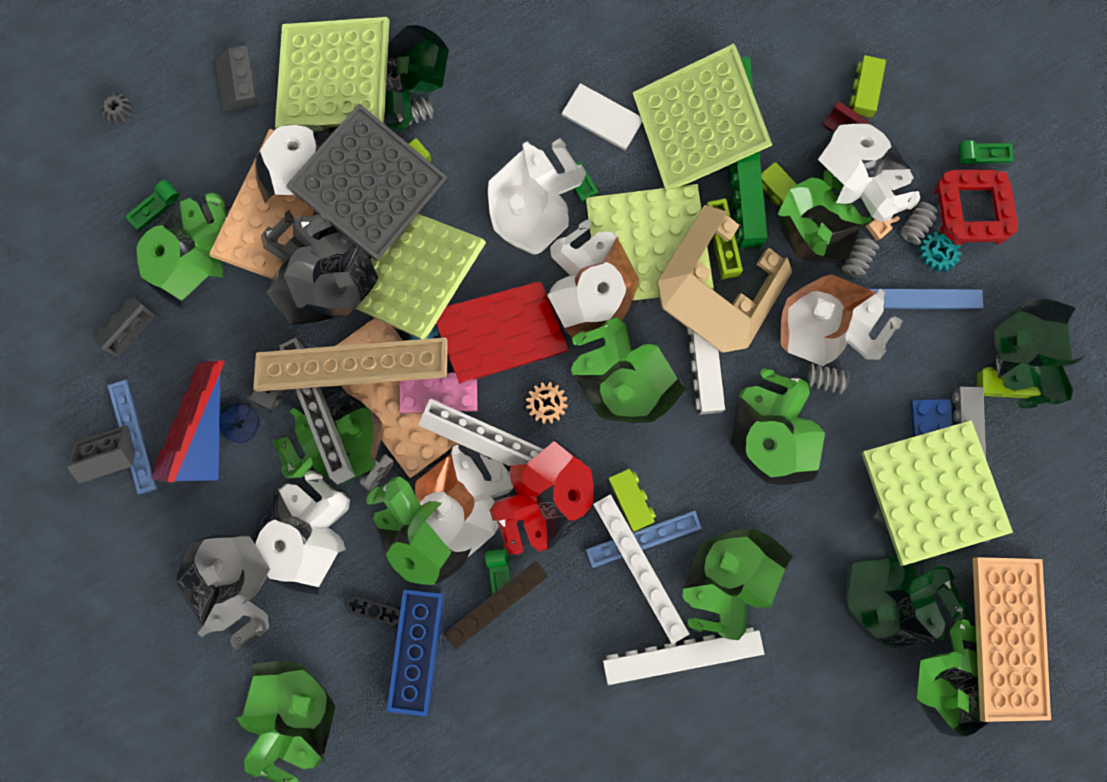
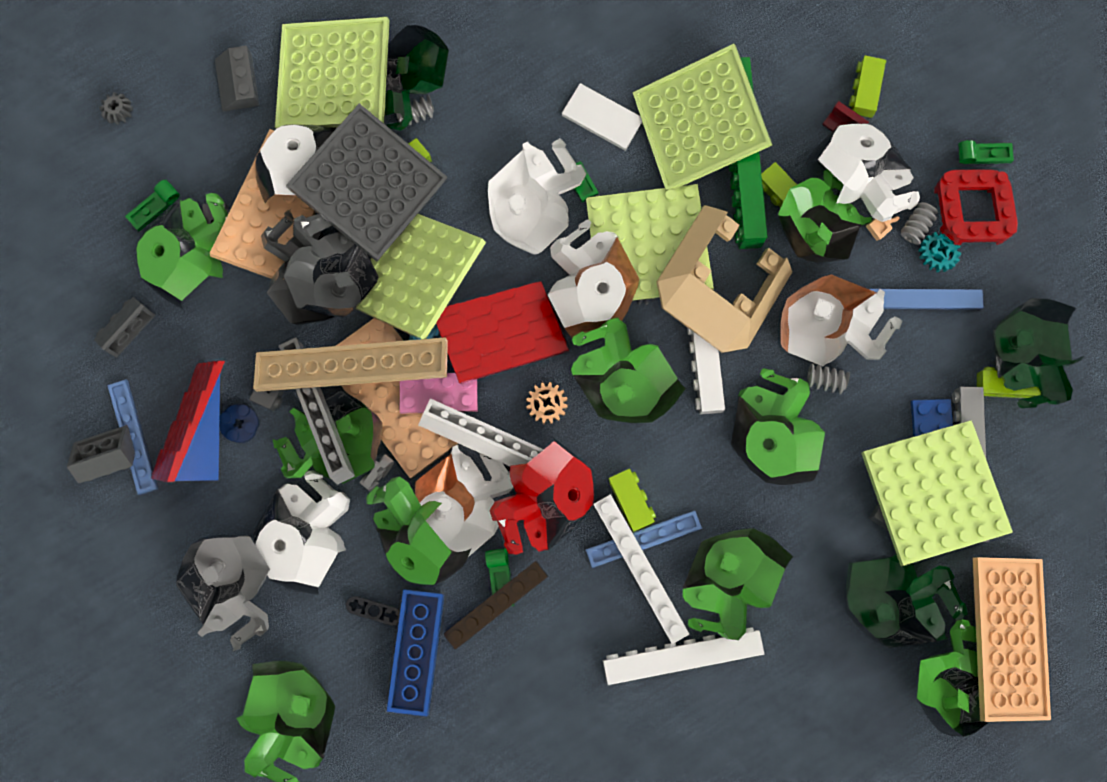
lime brick [706,199,743,280] -> none
light grey piece [842,236,879,278] -> none

